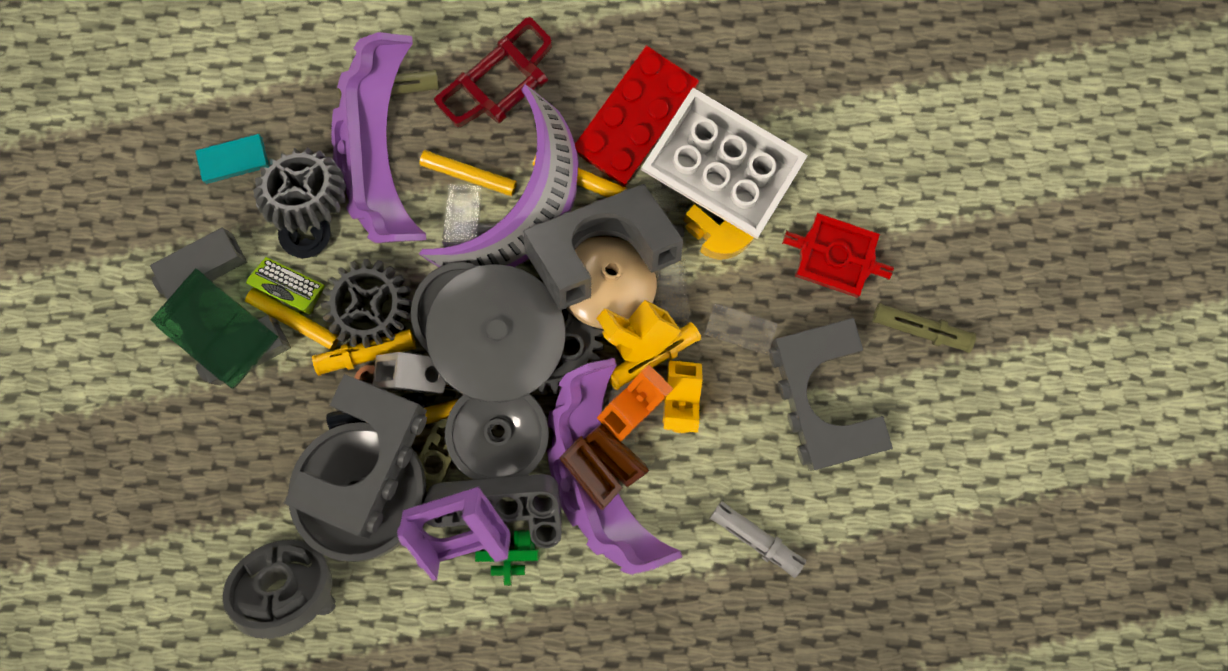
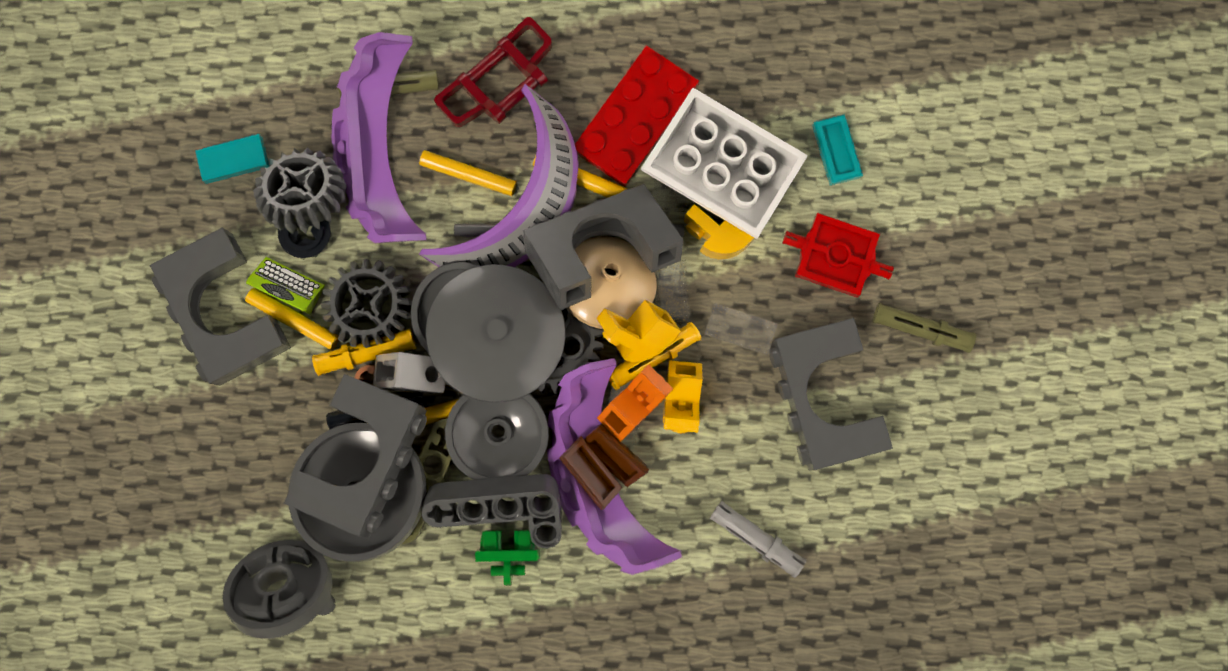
clear green piece [150,268,279,389] -> none
medium lavender panel [398,487,510,581] -> none
clear tile [442,184,482,247] -> none
none -> teal tile [812,114,863,186]

